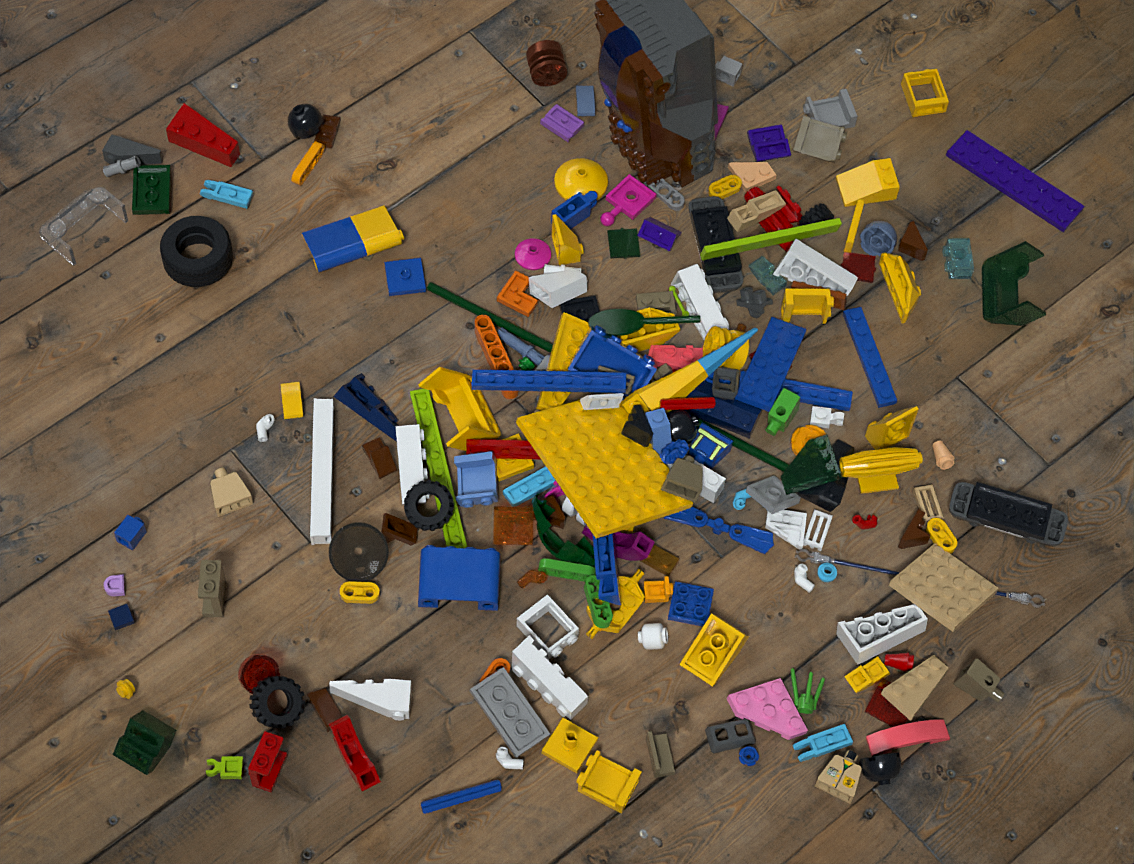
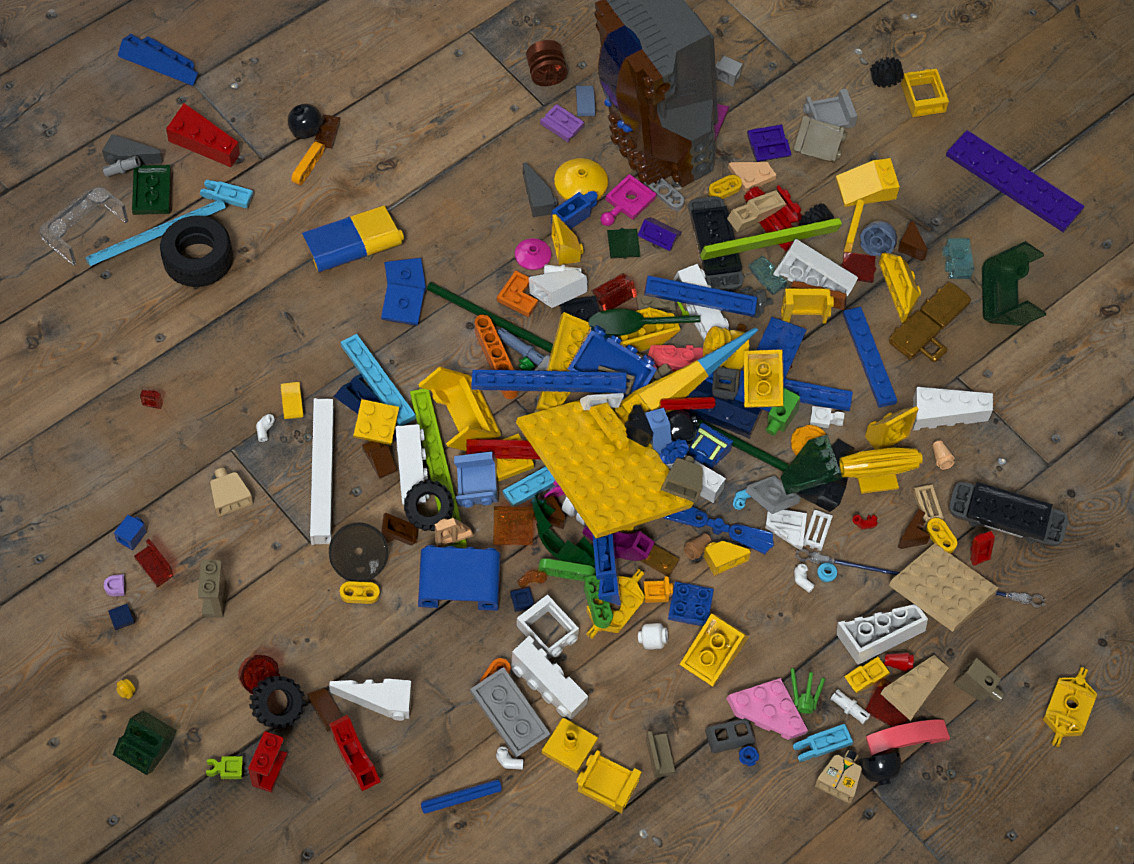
none -> medium azure tile [85,200,226,266]
none -> blue wedge [118,34,198,85]
none -> clear red panel [134,539,174,587]
none -> clear red plate [140,390,163,409]
none -> medium azure plate [340,334,416,426]
none -> yellow plate [353,399,399,445]
none -> blue plate [381,283,424,326]
none -> light nougat wing [435,518,474,547]
none -> dark blue tile [510,587,534,612]
none -> dark grey slope [522,163,557,217]
none -> yellow hinge [589,403,629,450]
none -> clear red slope [591,273,637,311]
none -> blue plate [644,276,757,317]
none -> medium nougat cone [683,533,712,560]
none -> yellow slope [703,541,751,576]
none -> yellow slope [744,350,784,408]
none -> white pin [830,689,871,724]
none -> black tyre [870,57,904,88]
none -> pearl gold piece [889,282,971,362]
none -> white wedge [913,387,993,431]
none -> red plate [970,531,995,566]
none -> yellow plate [1043,667,1097,747]

